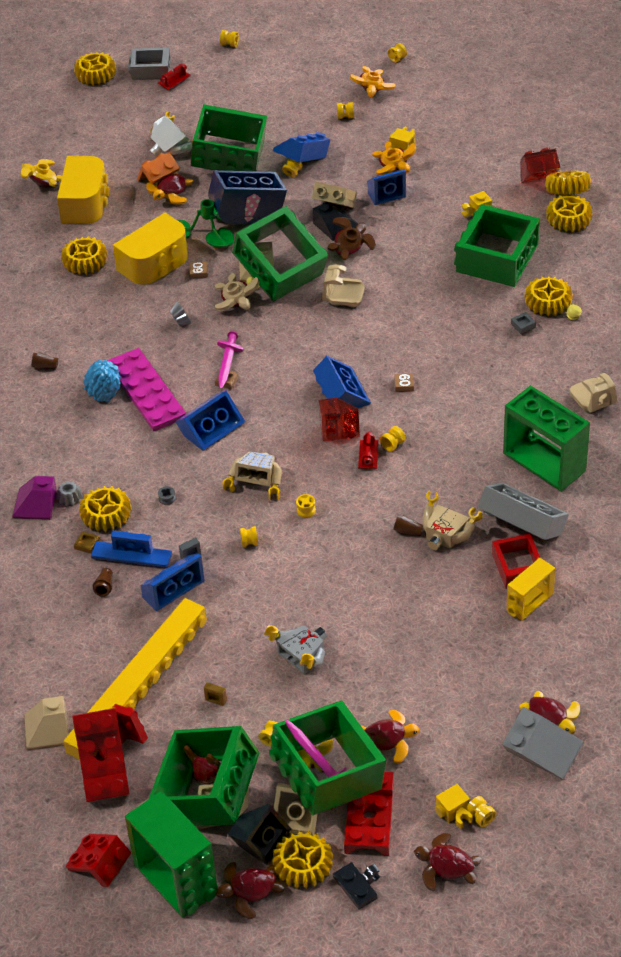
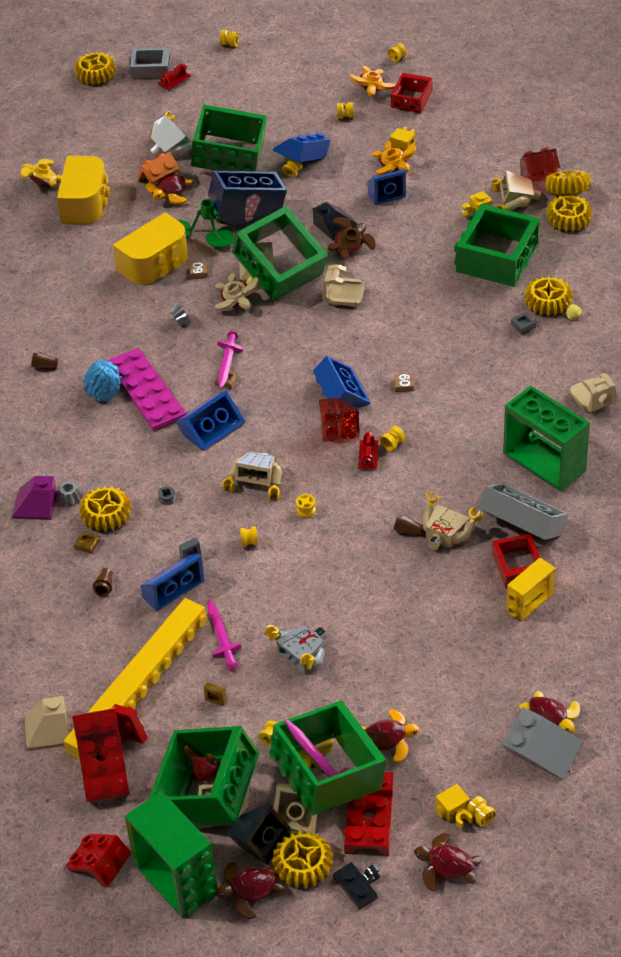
yellow gear [61,236,108,275] -> none
blue bracket [91,531,172,568] -> none
tan panel [312,182,358,208] -> none
none -> dark pink sword [207,599,242,671]
none -> red window [391,73,433,113]
none -> tan torso [492,171,541,211]

